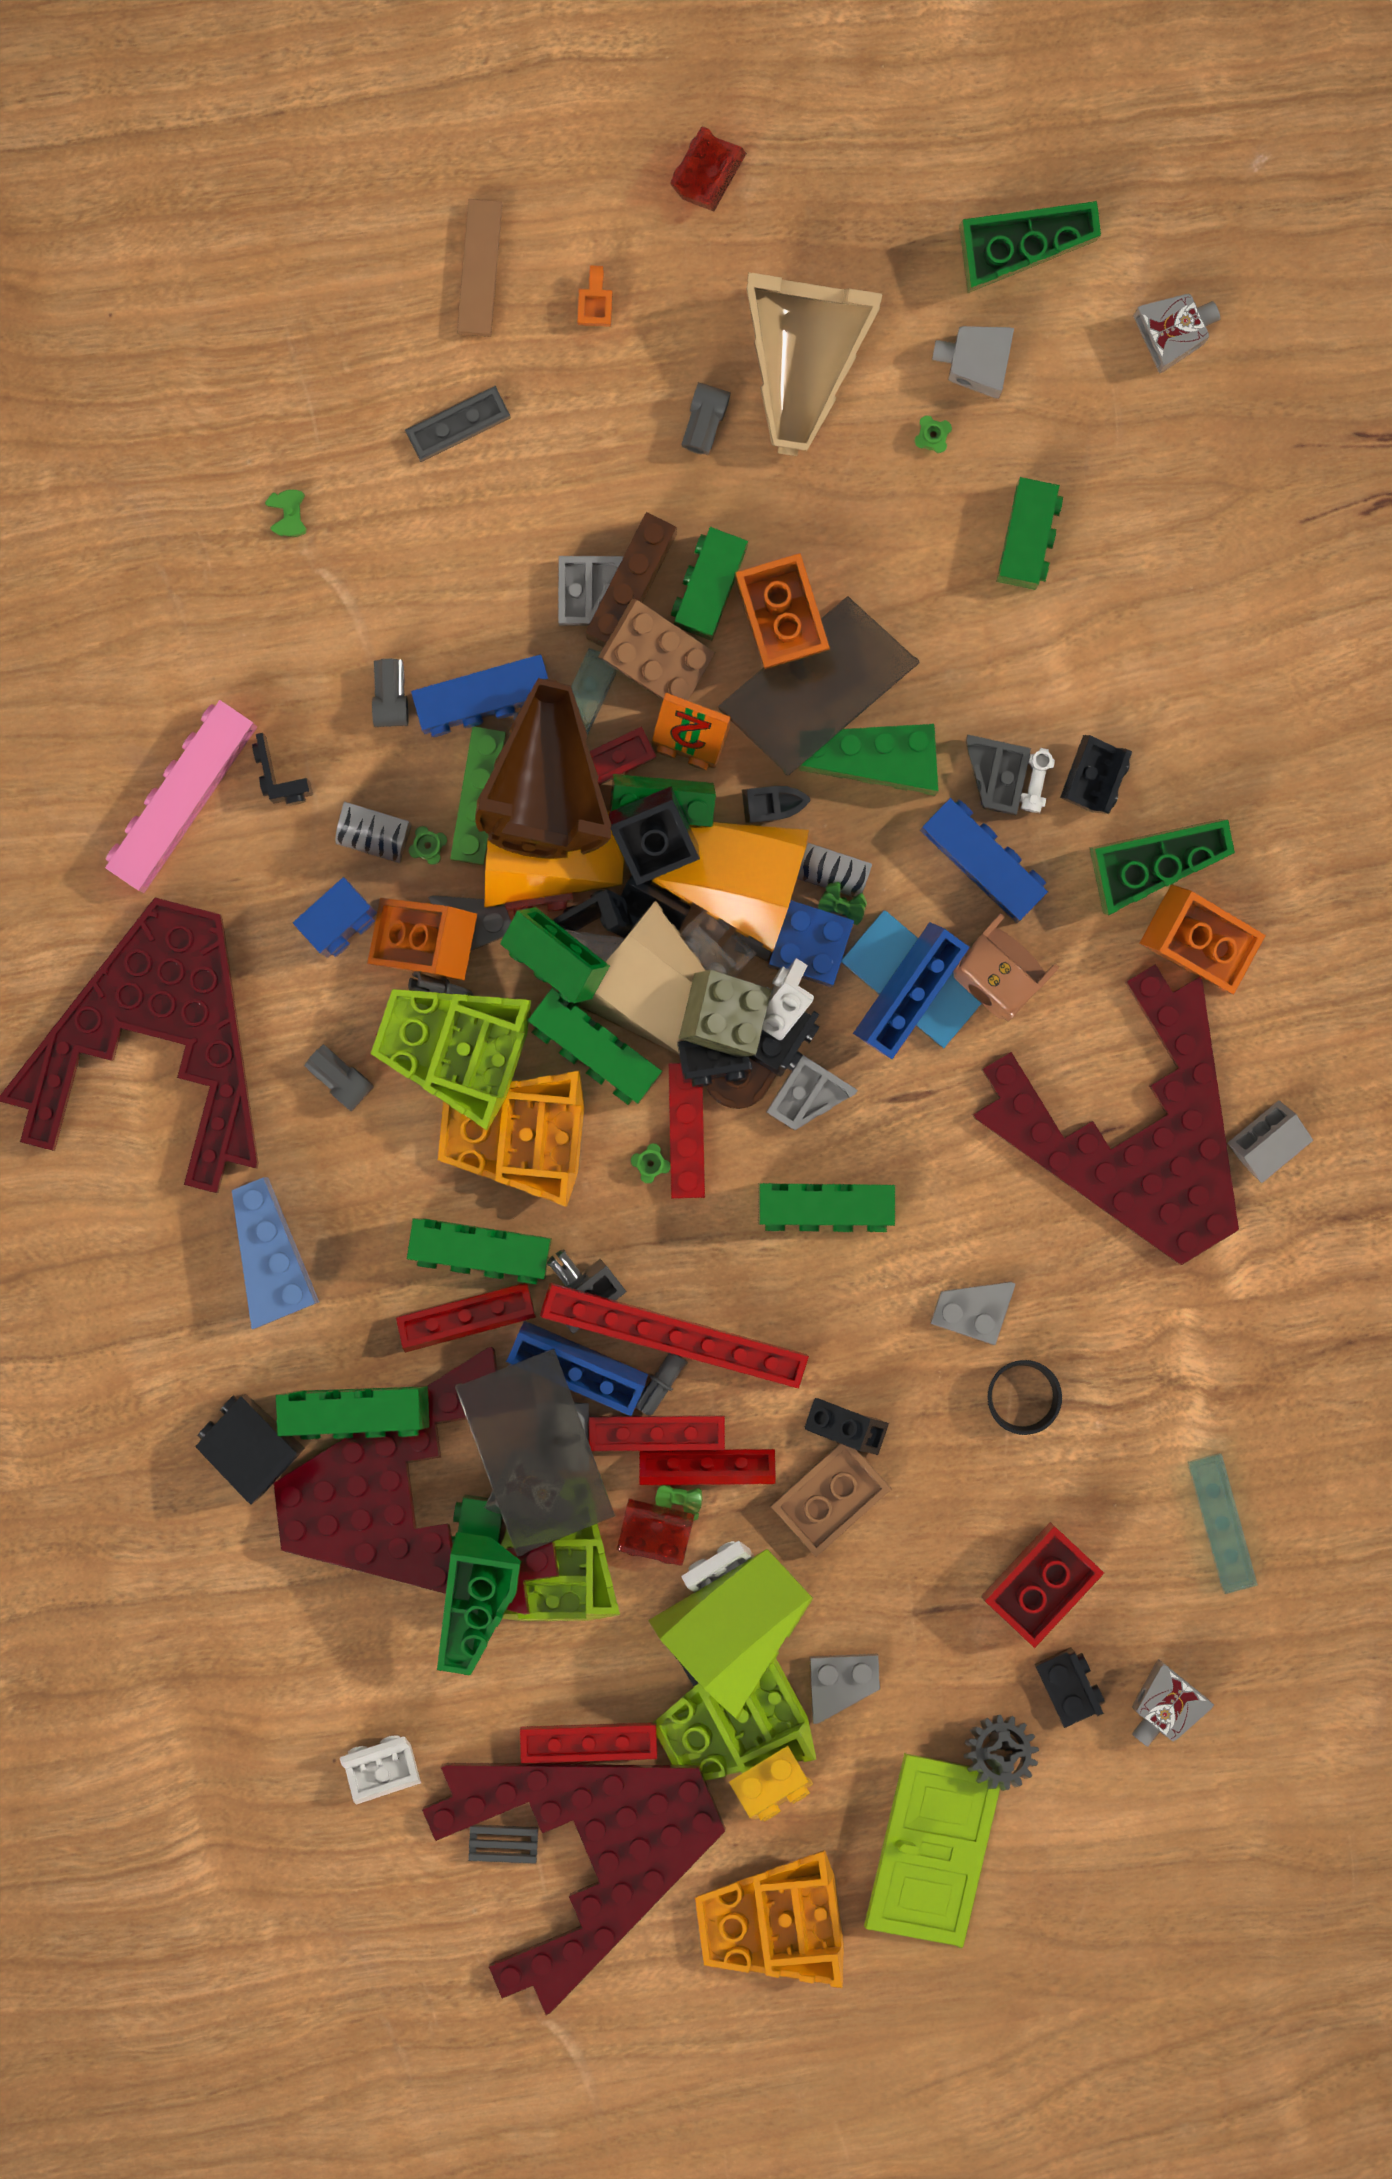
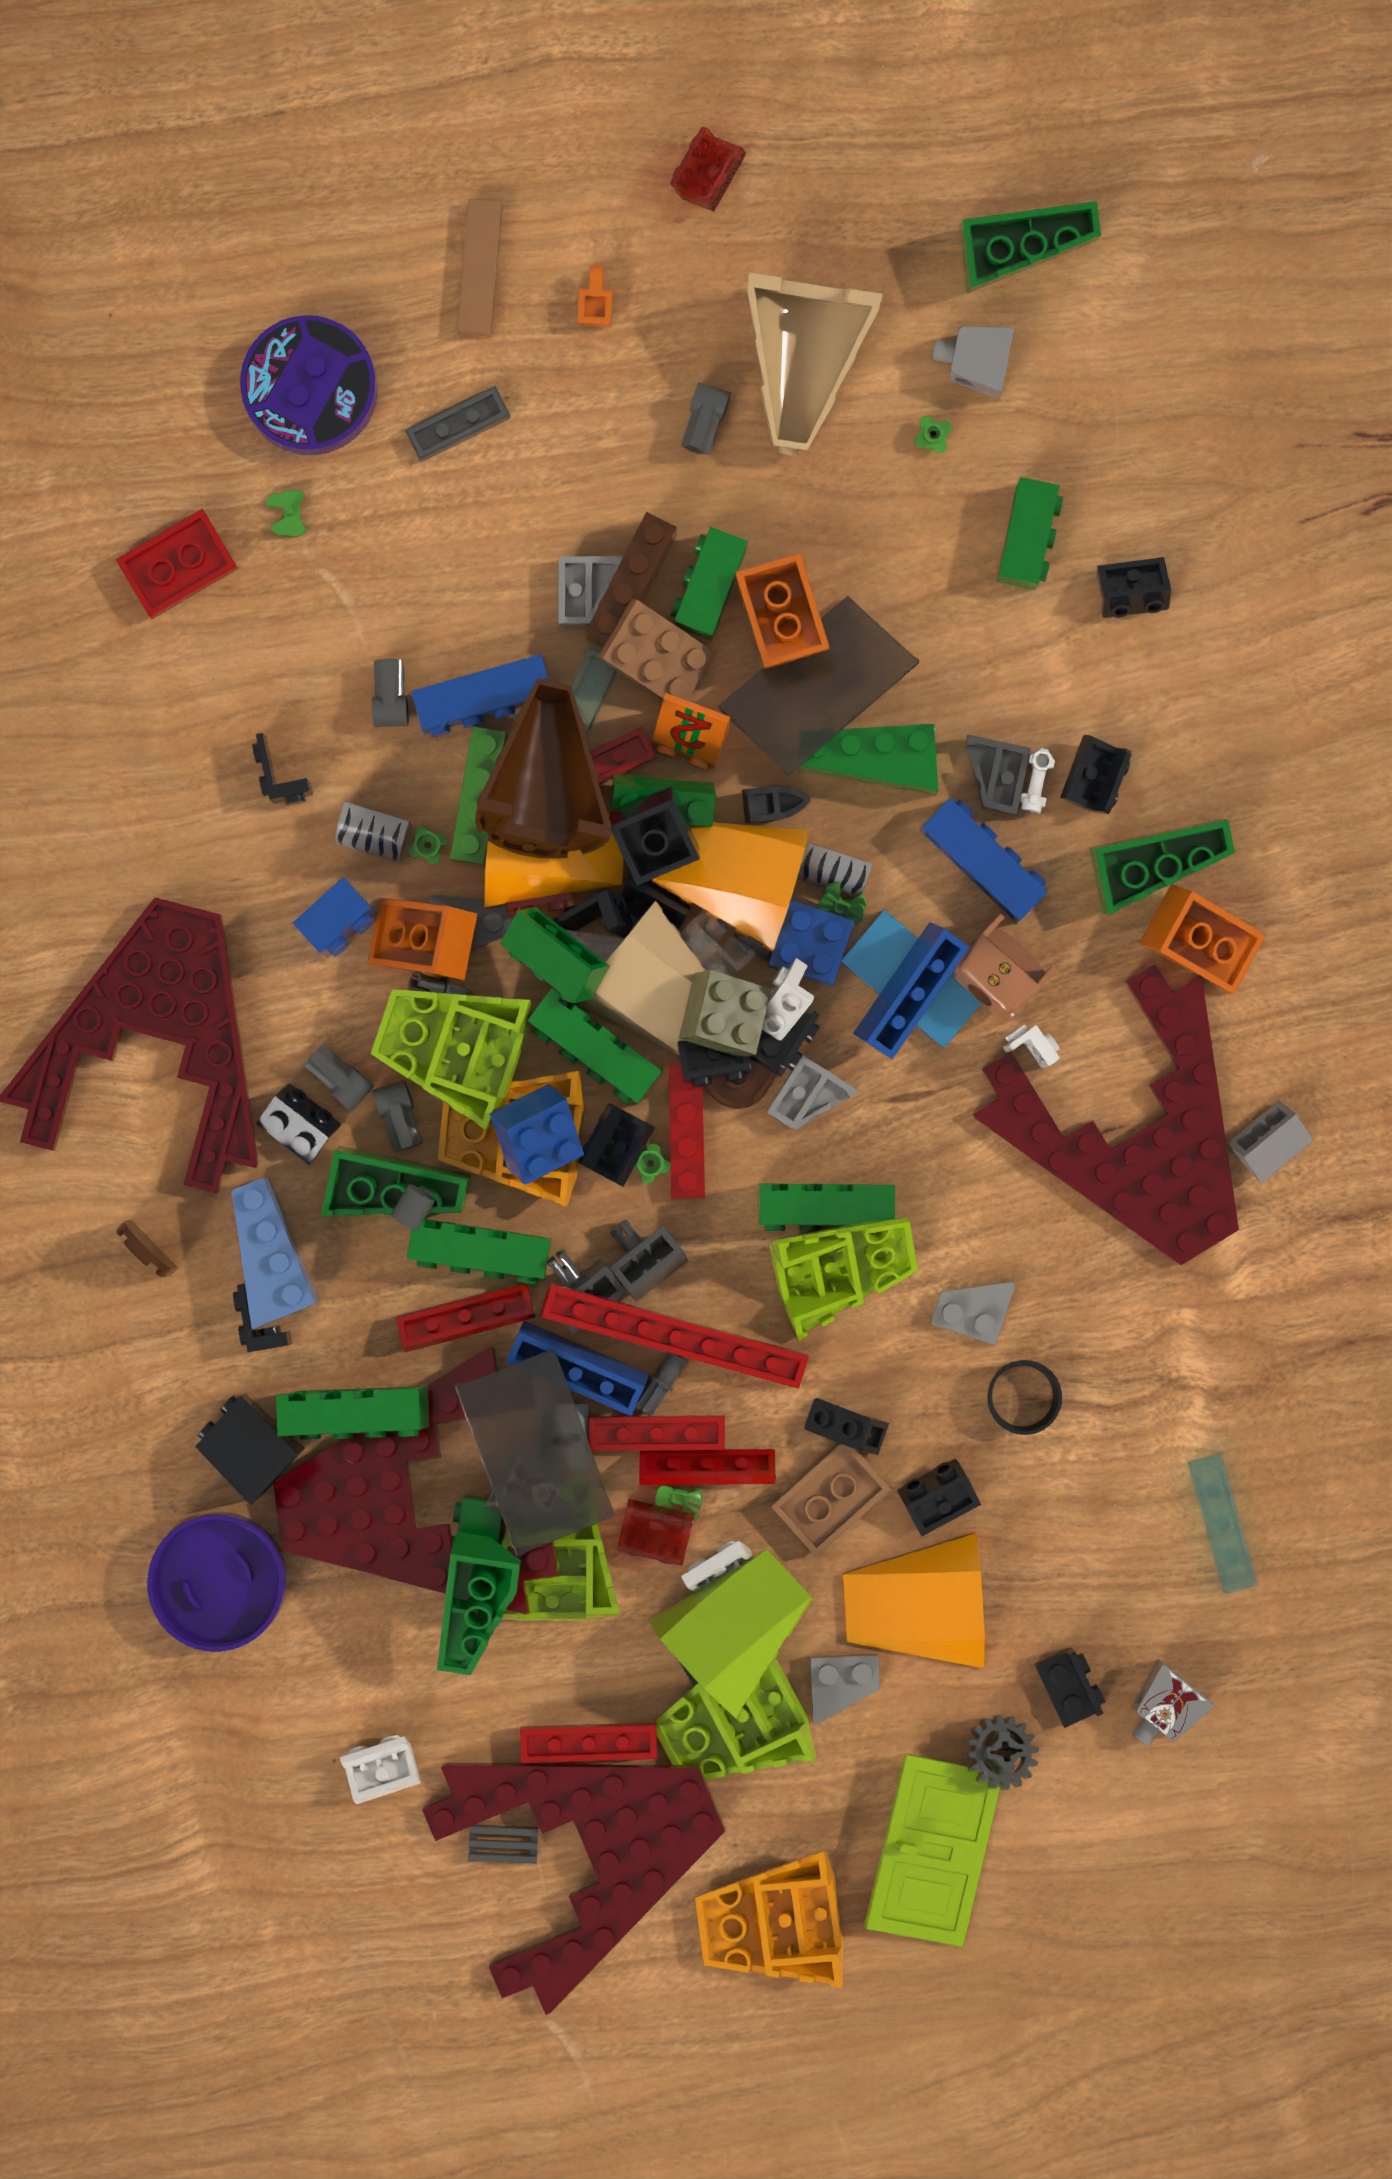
bright pink brick [105,700,257,893] -> none
yellow bracket [729,1746,813,1822] -> none
red brick [981,1522,1104,1648] -> none
light grey torso [1133,294,1220,374] -> none
none -> red plate [116,508,239,620]
none -> reddish brown tile [116,1220,178,1277]
none -> dark purple brick [147,1512,287,1652]
none -> black bracket [233,1283,292,1352]
none -> brick [240,315,378,455]
none -> bracket [256,1084,341,1165]
none -> green wedge [321,1146,472,1217]
none -> dark grey piece [372,1080,423,1152]
none -> dark grey piece [391,1184,435,1230]
none -> blue brick [489,1084,584,1185]
none -> black bracket [578,1103,655,1187]
none -> dark grey brick [610,1220,689,1302]
none -> lime wedge [769,1218,918,1342]
none -> light orange wedge [843,1532,985,1668]
none -> black bracket [897,1459,981,1536]
none -> white bracket [1002,1024,1060,1068]
none -> black bracket [1097,557,1171,618]

